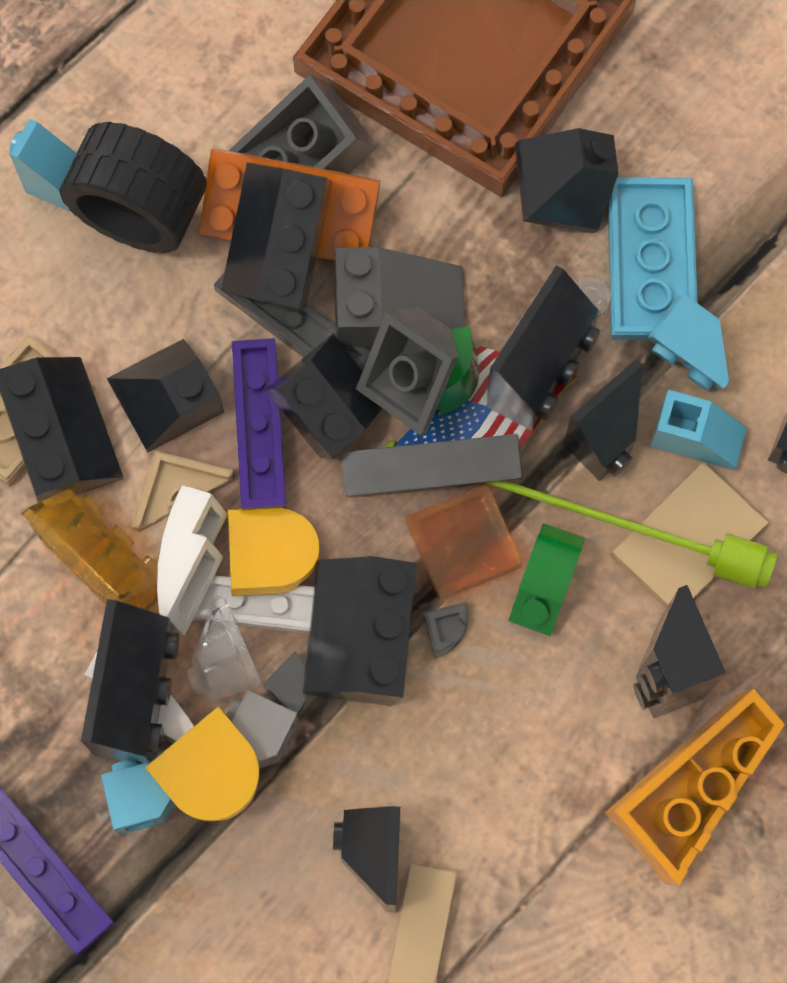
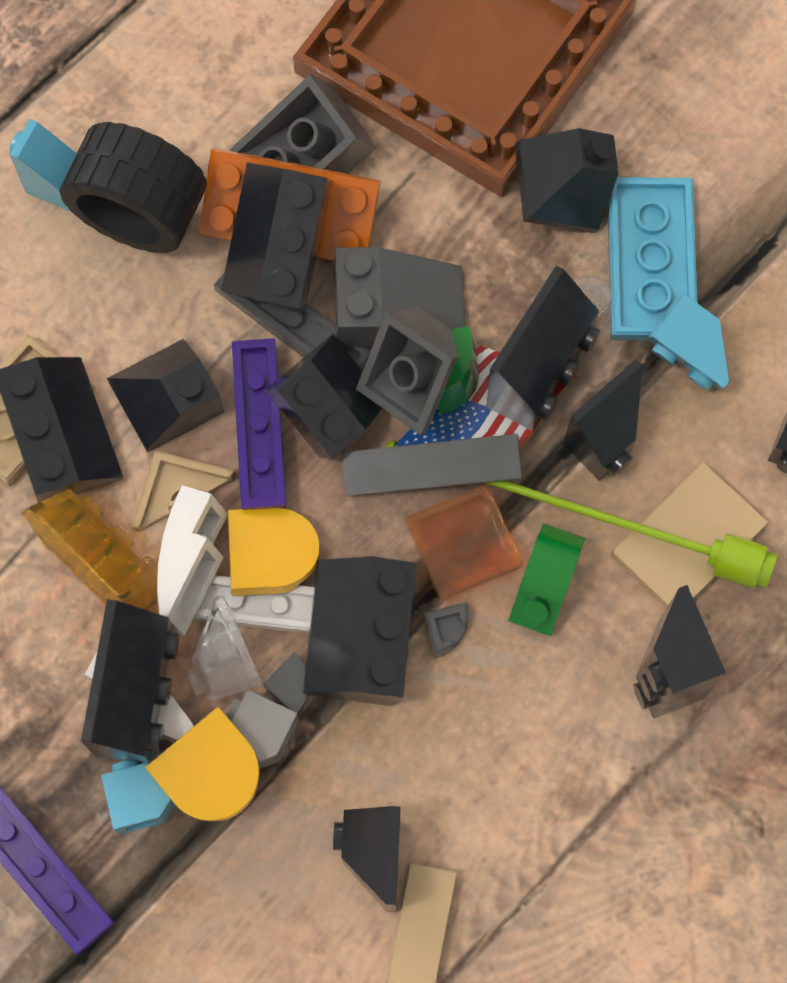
light orange wedge [605,689,785,886] -> none
medium azure slope [650,389,747,470] -> none

